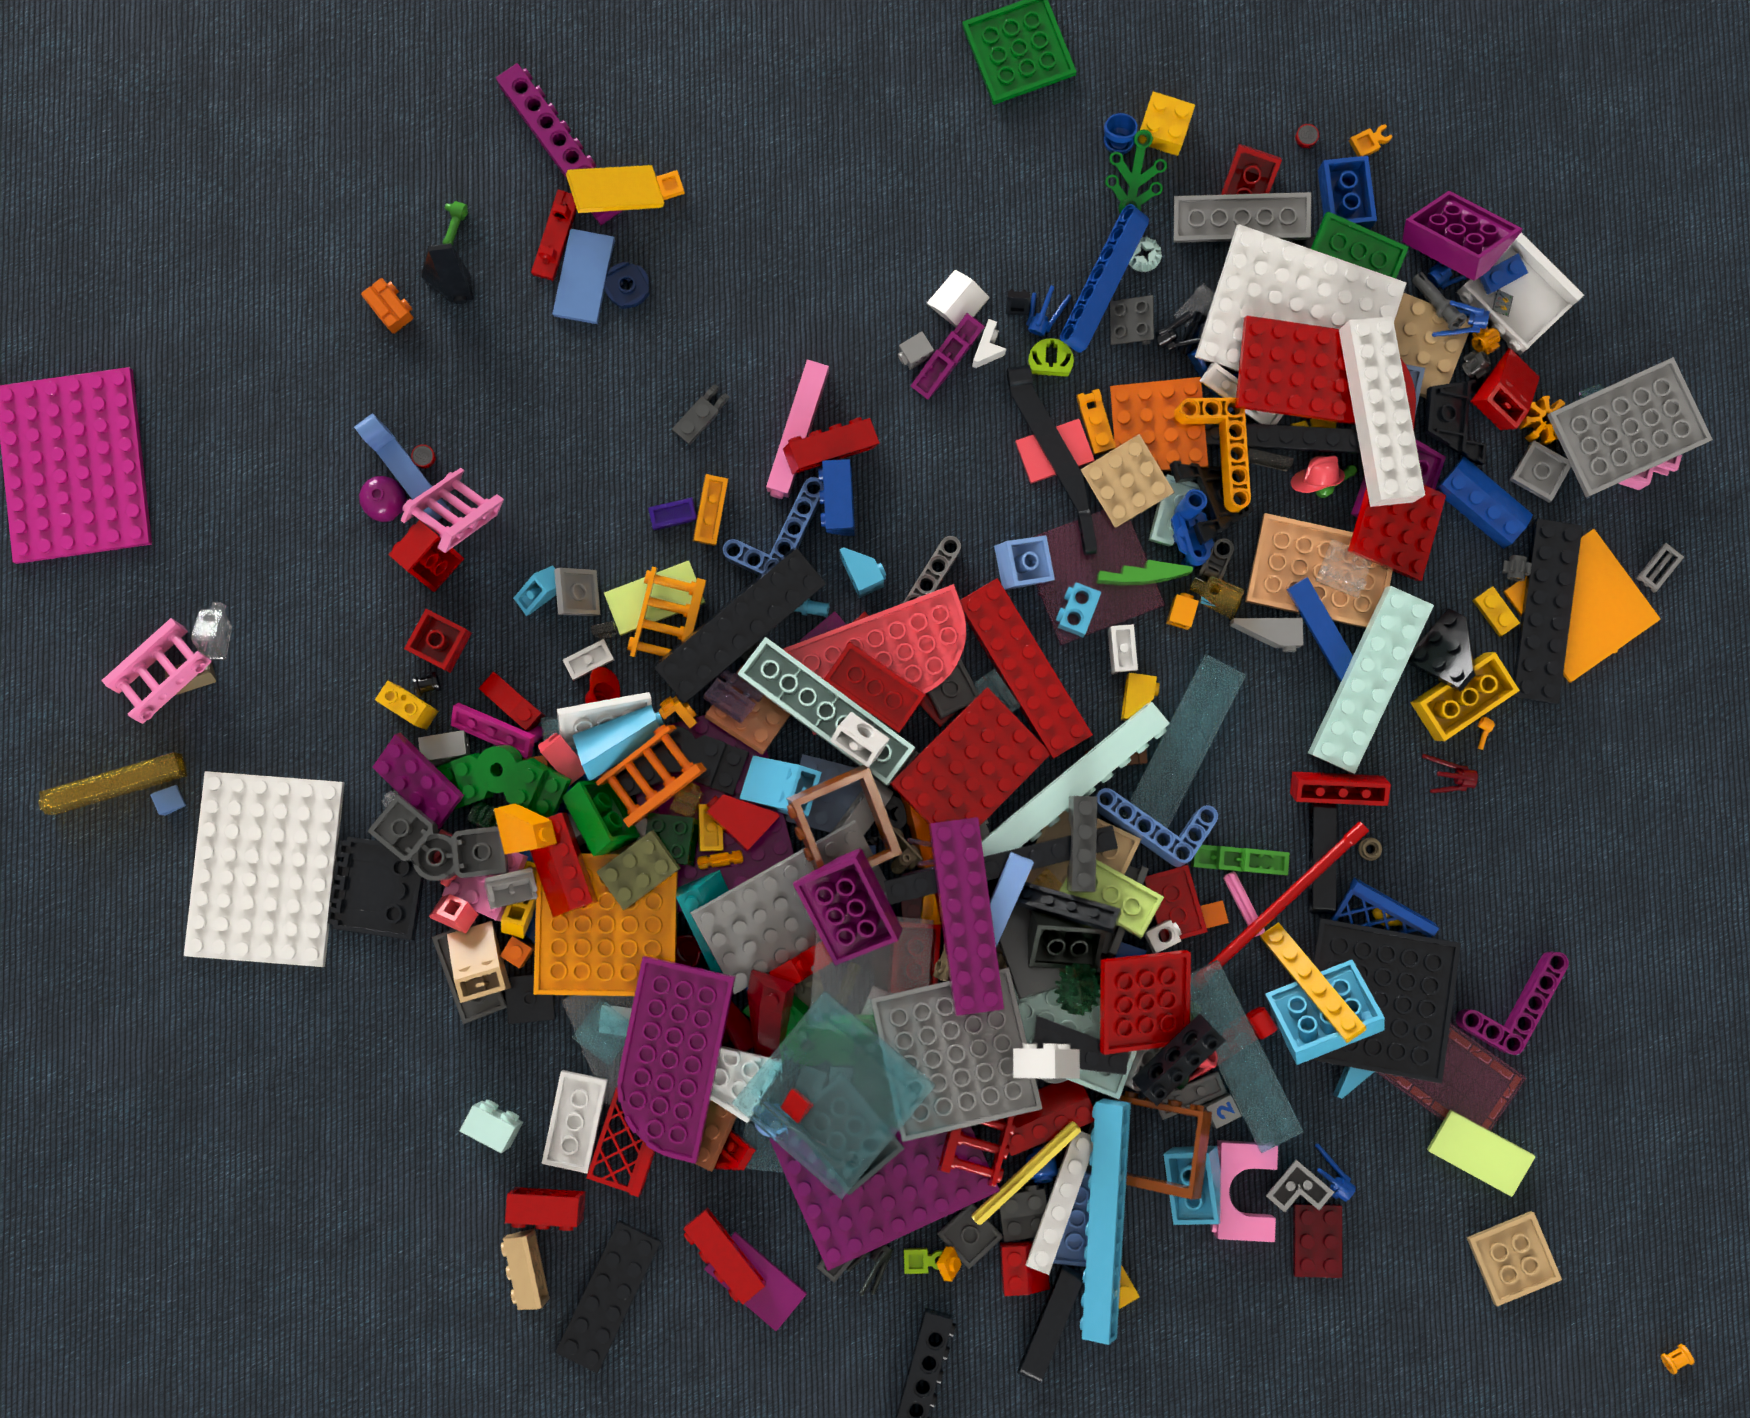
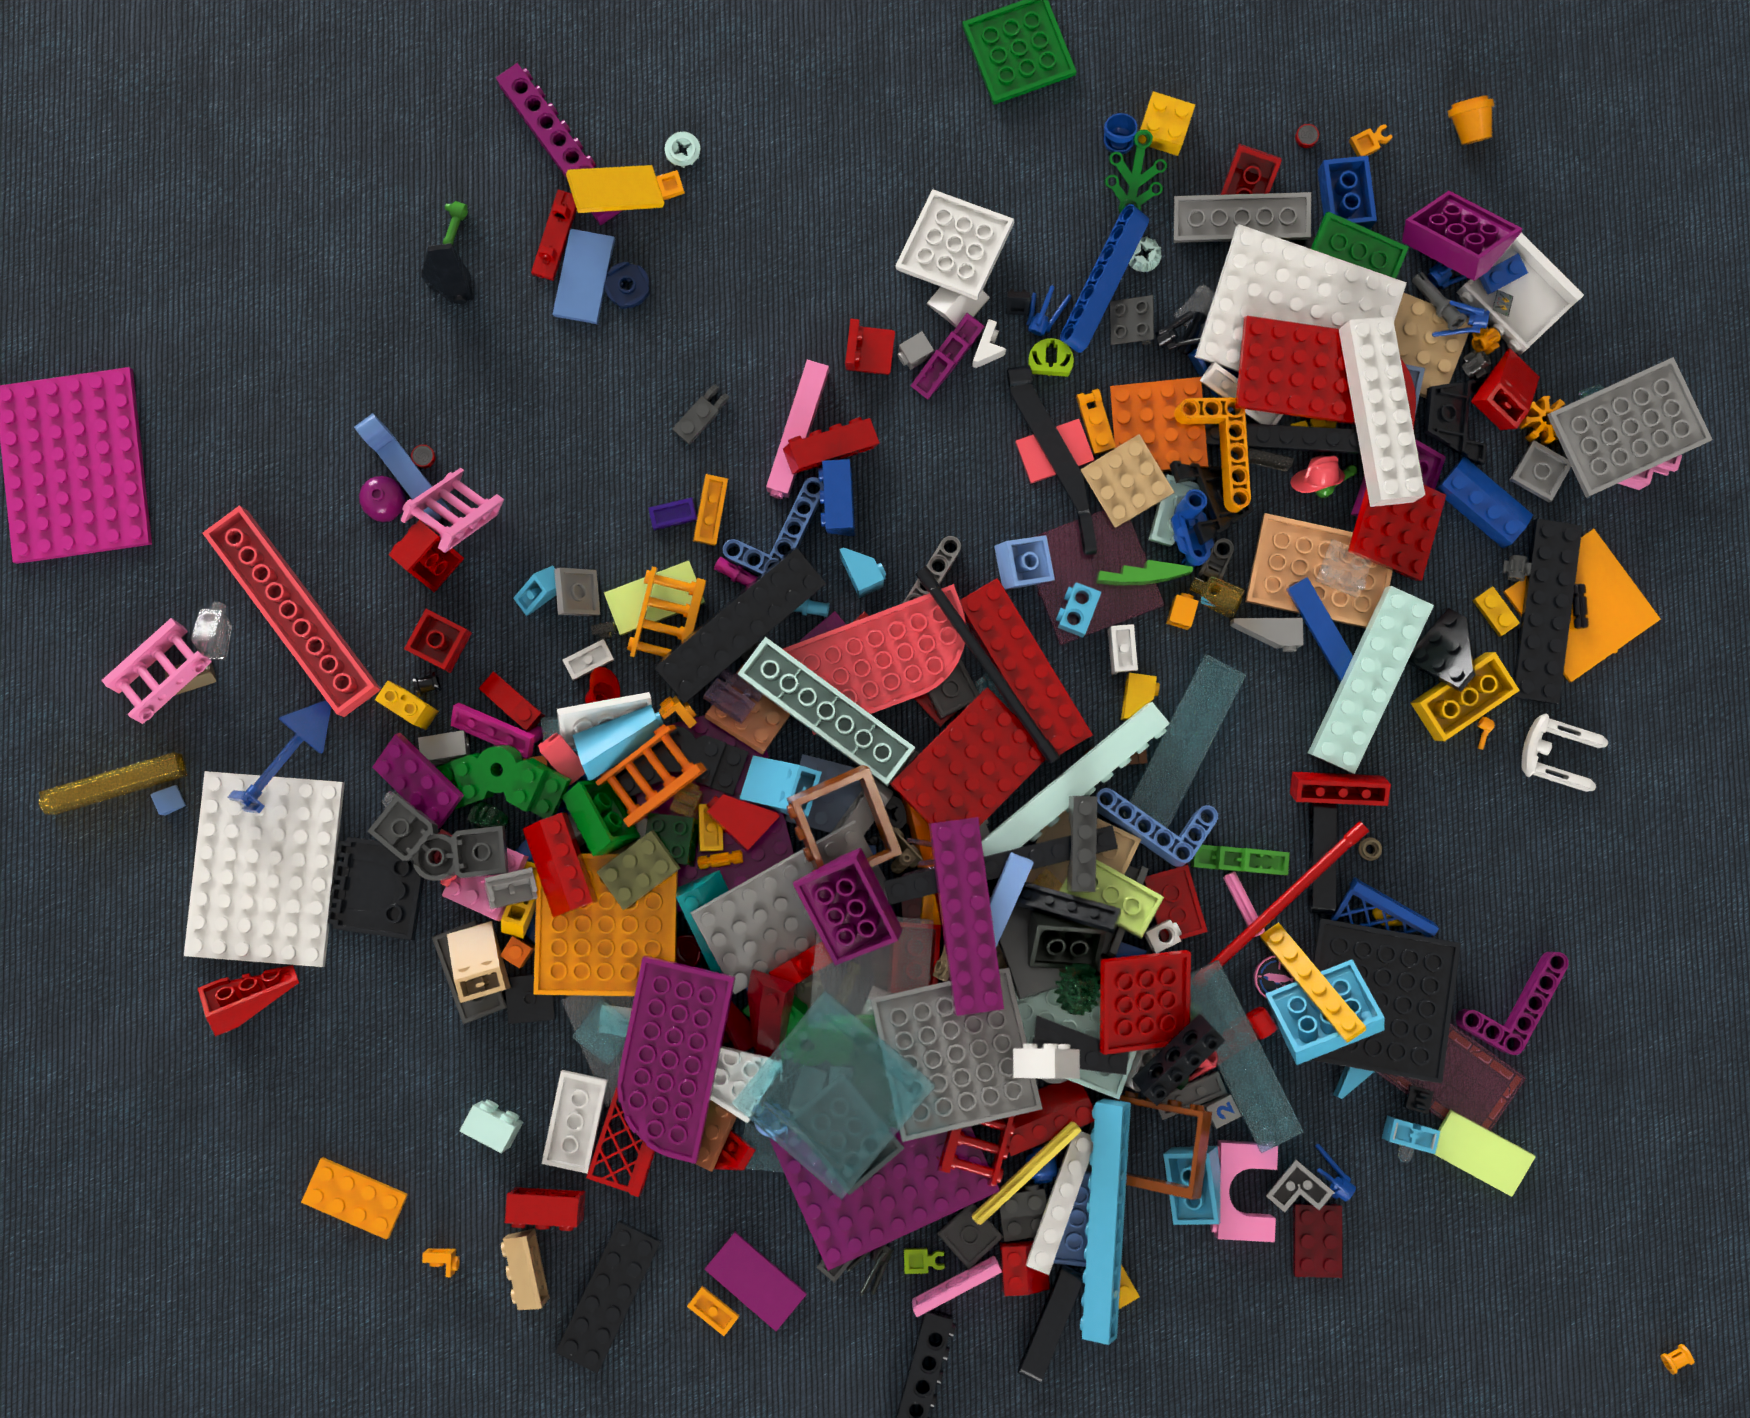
orange brick [361,278,414,334] -> none
coral slope [429,894,479,934] -> none
light orange slope [494,803,557,854] -> none
red brick [684,1207,766,1305] -> none
red slope [781,1088,814,1124] -> none
red plate [824,642,926,733] -> none
white brick [830,712,890,768] -> none
light orange plate [936,1246,962,1282] -> none
orange tile [1200,900,1229,928] -> none
dark red plant [1422,754,1478,793] -> none
tan plate [1466,1211,1562,1306] -> none
light grey tile [1636,543,1684,593] -> none
none -> red wedge [198,965,299,1036]
none -> coral brick [202,505,381,717]
none -> blue piece [227,700,331,813]
none -> light orange plate [301,1157,408,1240]
none -> light orange bracket [422,1248,459,1277]
none -> light aqua gear [665,132,701,168]
none -> light orange plate [687,1286,739,1336]
none -> dark pink pin [714,557,758,587]
none -> red bracket [845,319,895,375]
none -> white plate [895,189,1014,300]
none -> bright pink tile [912,1256,1002,1317]
none -> black piece [915,566,1060,764]
none -> tile [1253,956,1296,999]
none -> medium azure piece [1382,1116,1441,1162]
none -> black tile [1403,1084,1434,1114]
none -> light orange piece [1447,95,1495,145]
none -> white piece [1522,714,1608,792]
none -> black axle [1573,584,1589,629]

